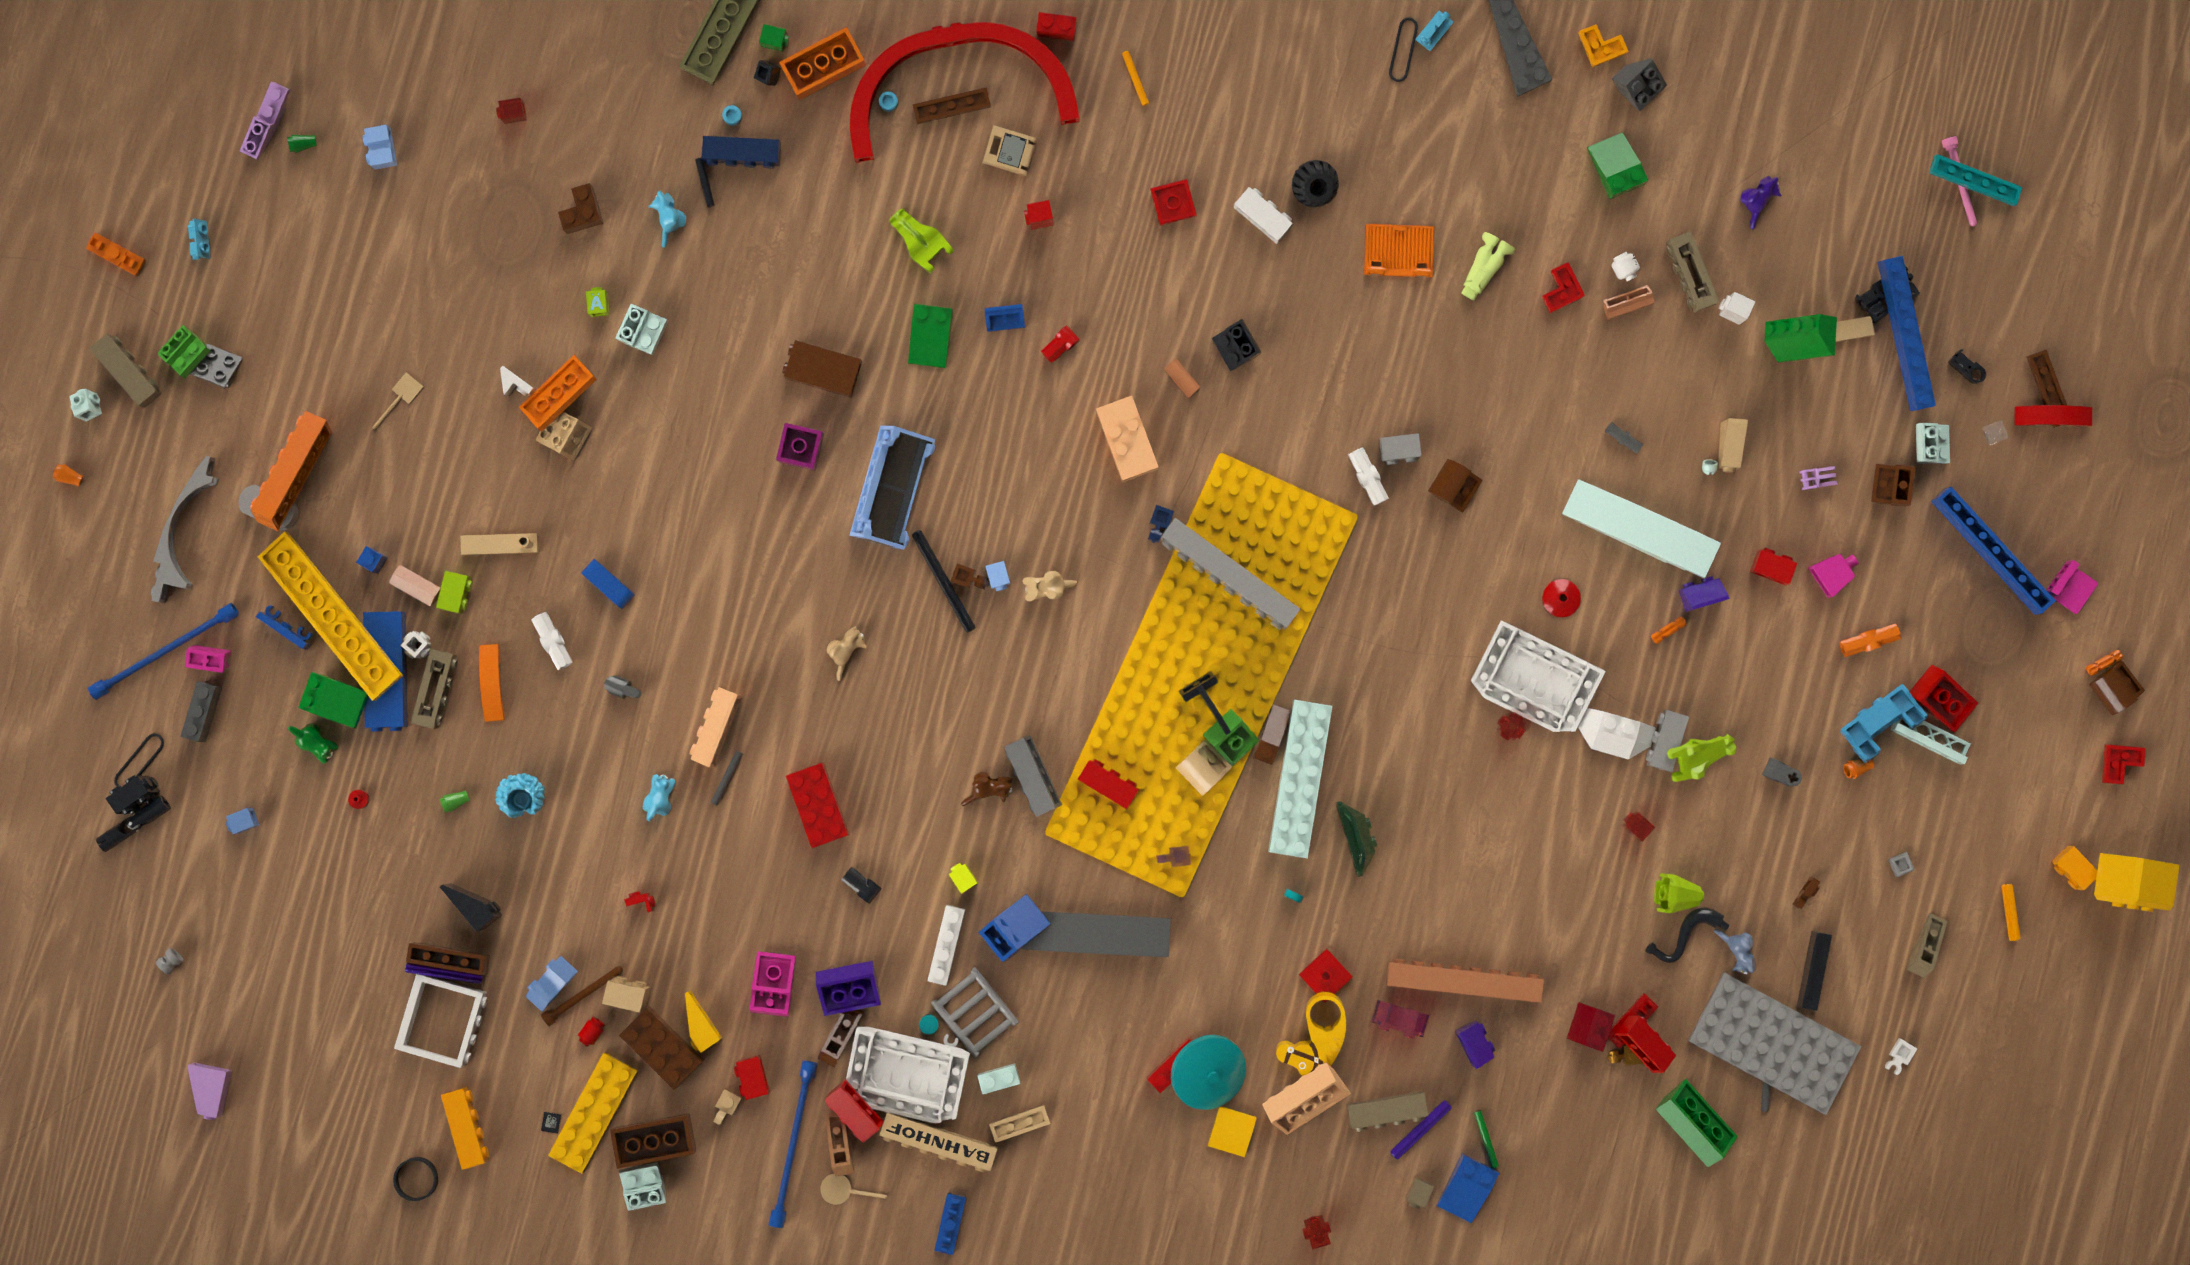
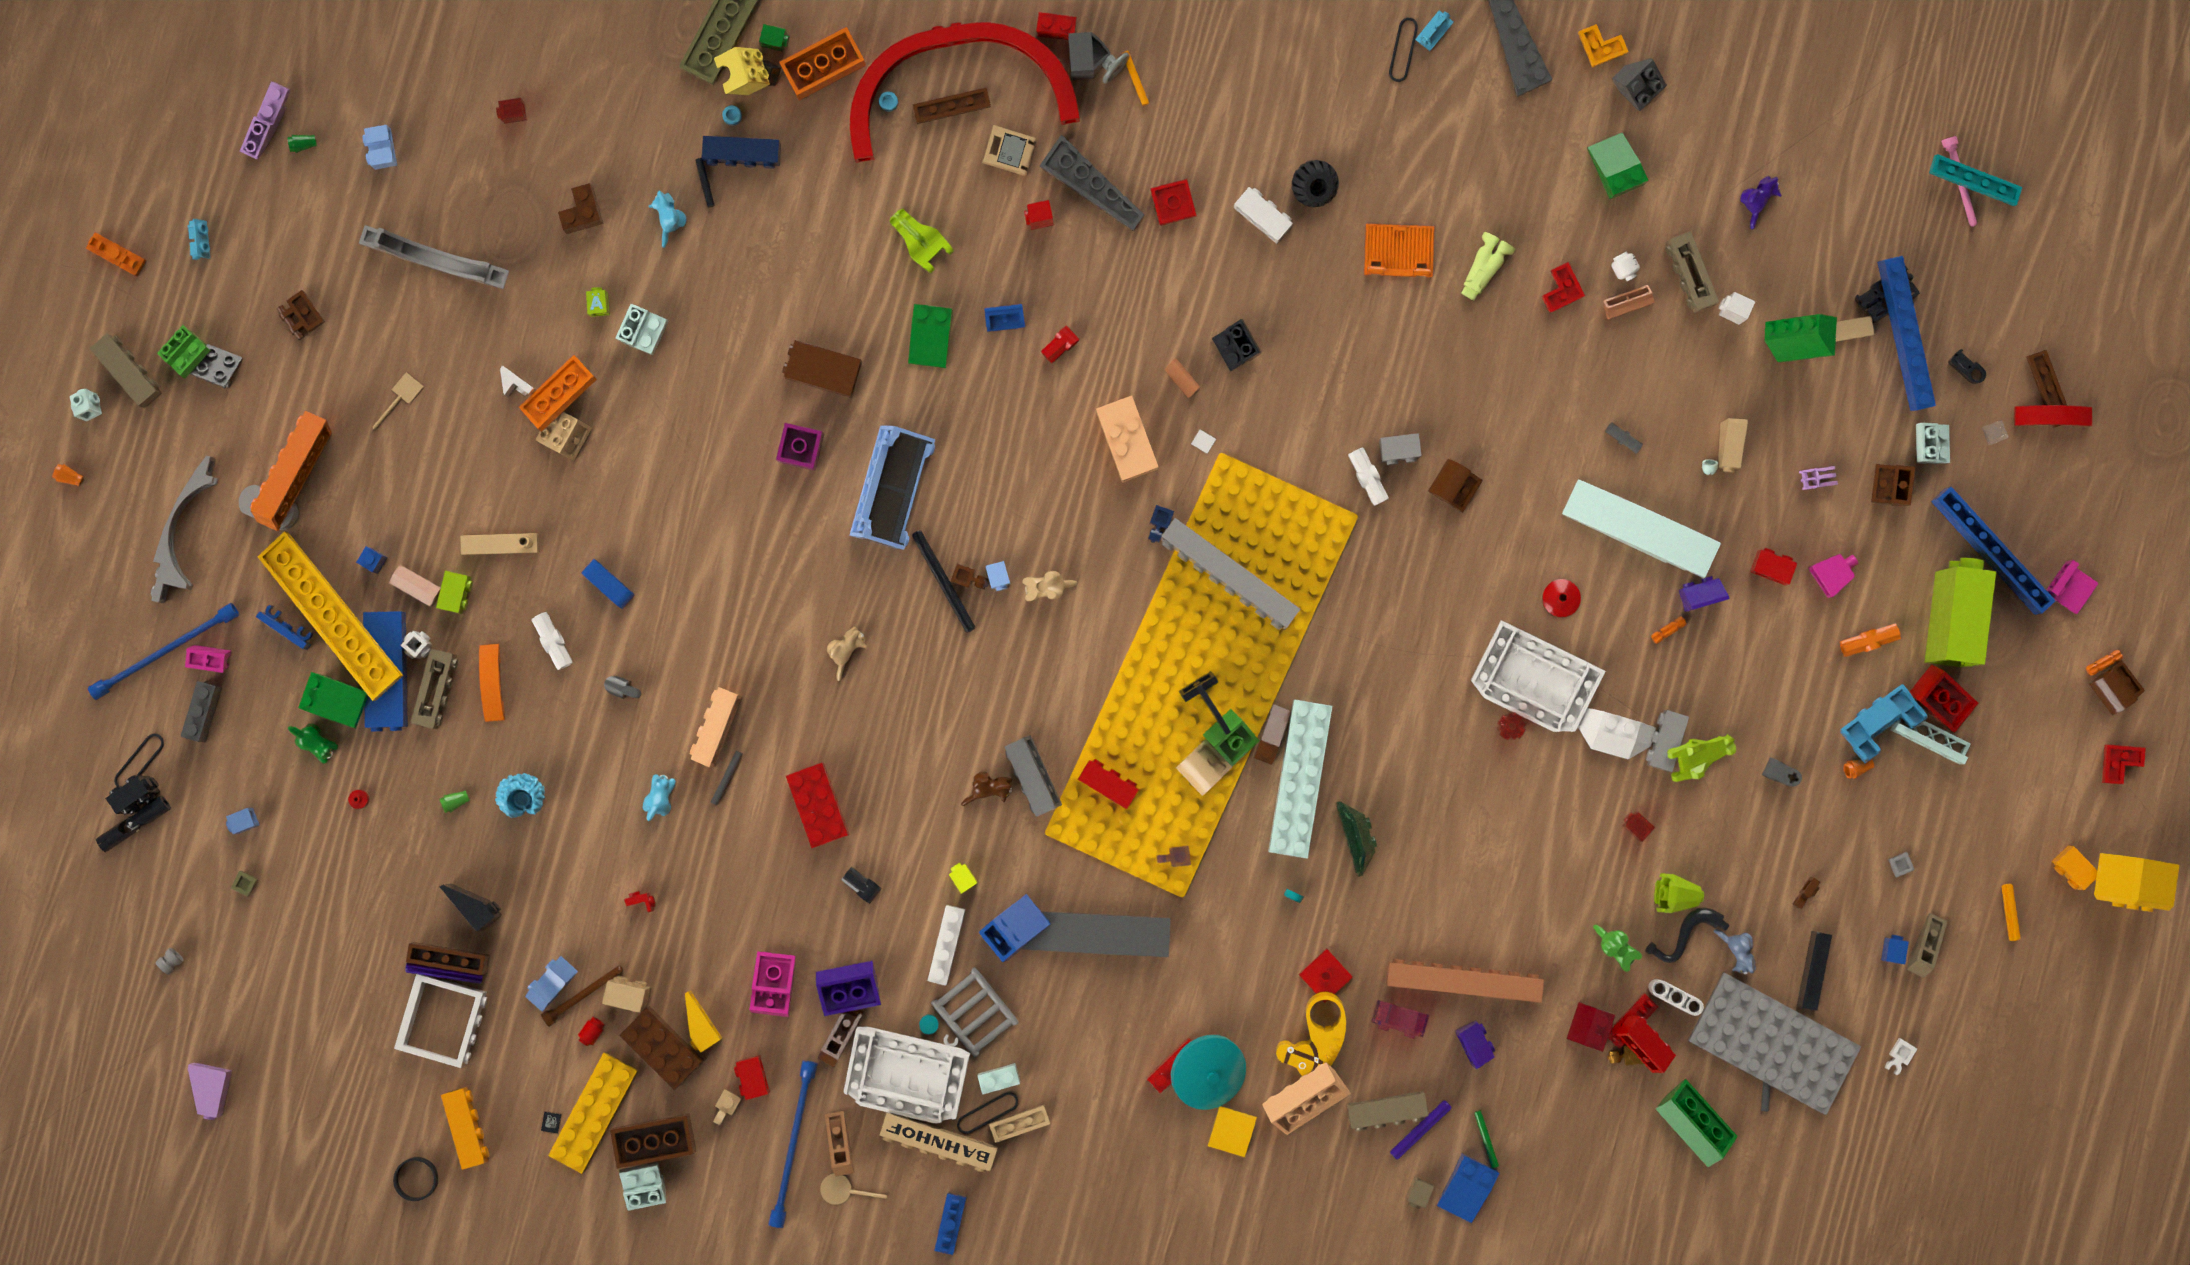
red brick [824,1079,884,1143] -> none
clear red brick [1302,1215,1331,1250] -> none
none -> olive plate [231,871,258,897]
none -> reddish brown plate [277,290,325,340]
none -> light grey slope [359,225,510,289]
none -> light yellow piece [714,47,770,95]
none -> black piece [957,1092,1018,1134]
none -> dark grey wing [1040,135,1144,231]
none -> dark grey piece [1068,32,1129,84]
none -> white sticker [1191,430,1216,453]
none -> bright green animal [1593,925,1642,972]
none -> white beam [1648,979,1704,1016]
none -> blue brick [1881,935,1909,965]
none -> lime brick [1924,558,1996,668]

